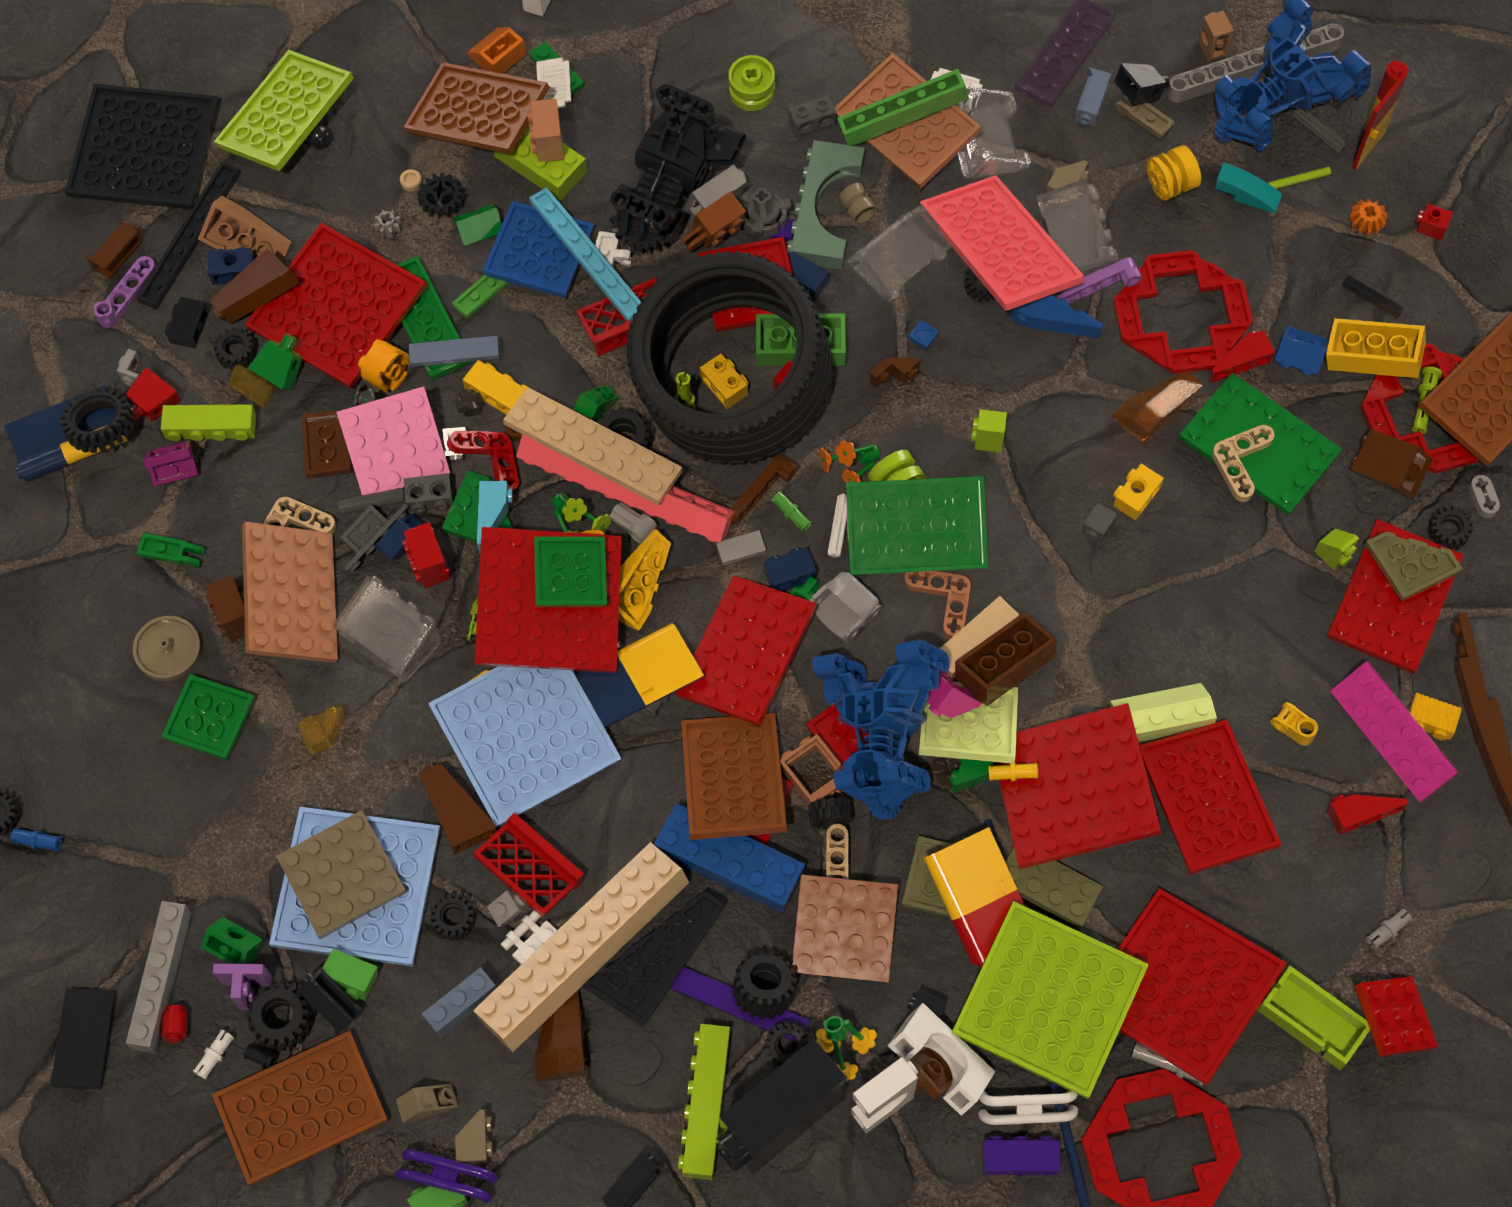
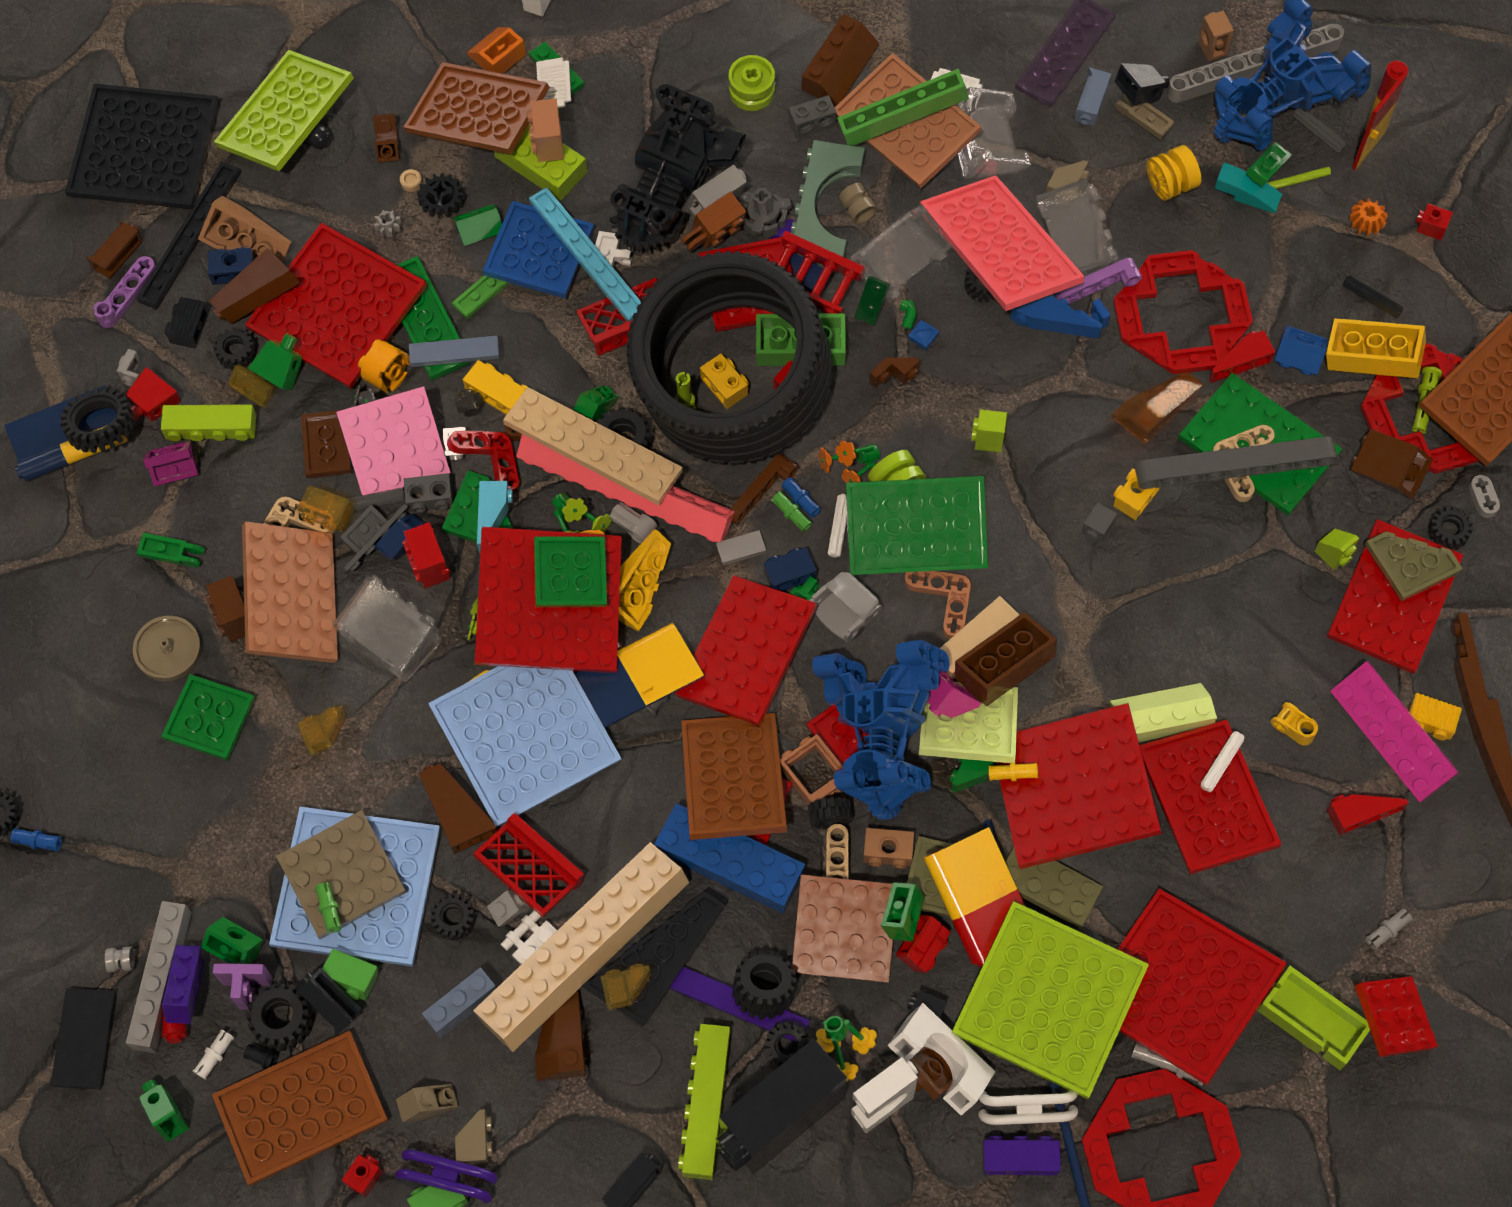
none -> light grey wheel [105,946,135,973]
none -> green torso [139,1080,189,1142]
none -> dark purple brick [162,945,204,1024]
none -> clear yellow brick [297,485,354,532]
none -> bright green pin [315,882,342,933]
none -> red brick [341,1154,383,1198]
none -> reddish brown slope [373,113,399,162]
none -> clear yellow slope [600,964,651,1010]
none -> red fence [777,231,864,314]
none -> blue pin [781,477,821,518]
none -> reddish brown slope [802,14,879,106]
none -> dark green plate [854,275,890,325]
none -> medium nougat brick [863,828,914,869]
none -> green brick [881,882,925,942]
none -> red brick [896,915,951,973]
none -> green arm [900,299,917,330]
none -> blue tile [1090,299,1111,329]
none -> dark grey beam [1134,437,1338,489]
none -> white axle [1201,731,1244,792]
none -> green plate [1246,142,1291,187]

